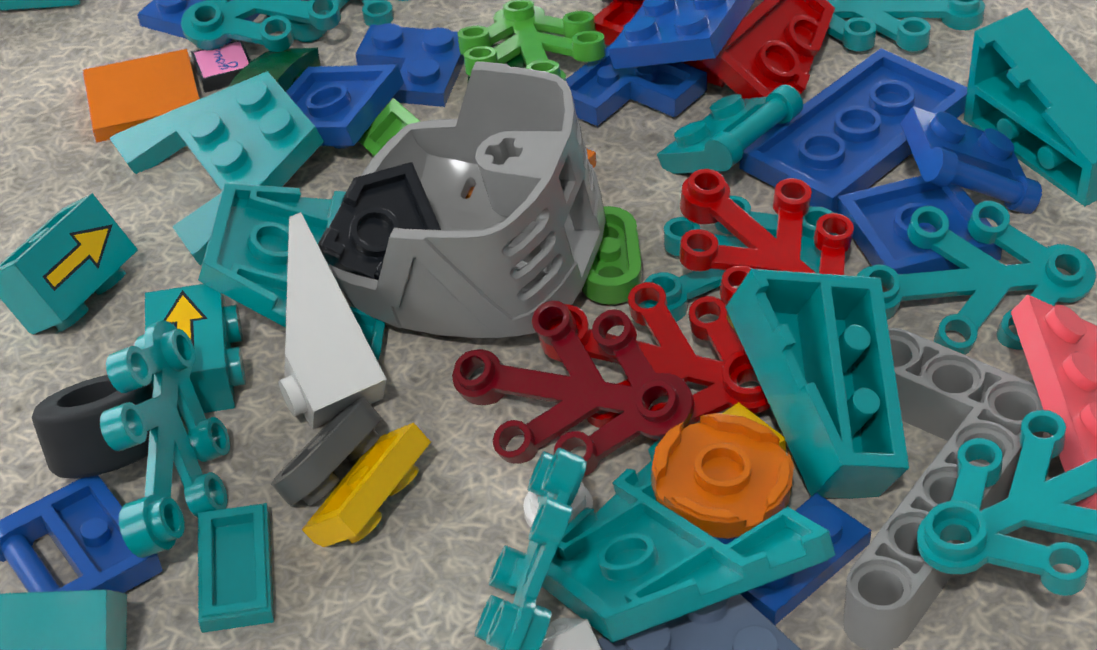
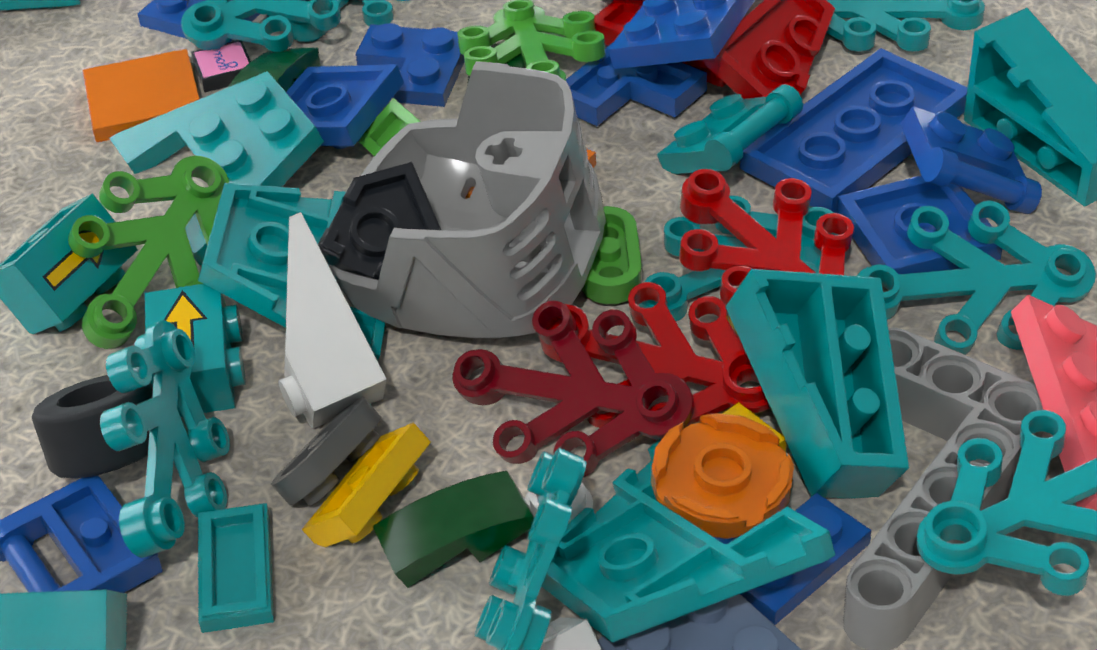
none -> bright green plant [68,156,229,349]
none -> dark green slope [372,470,535,588]

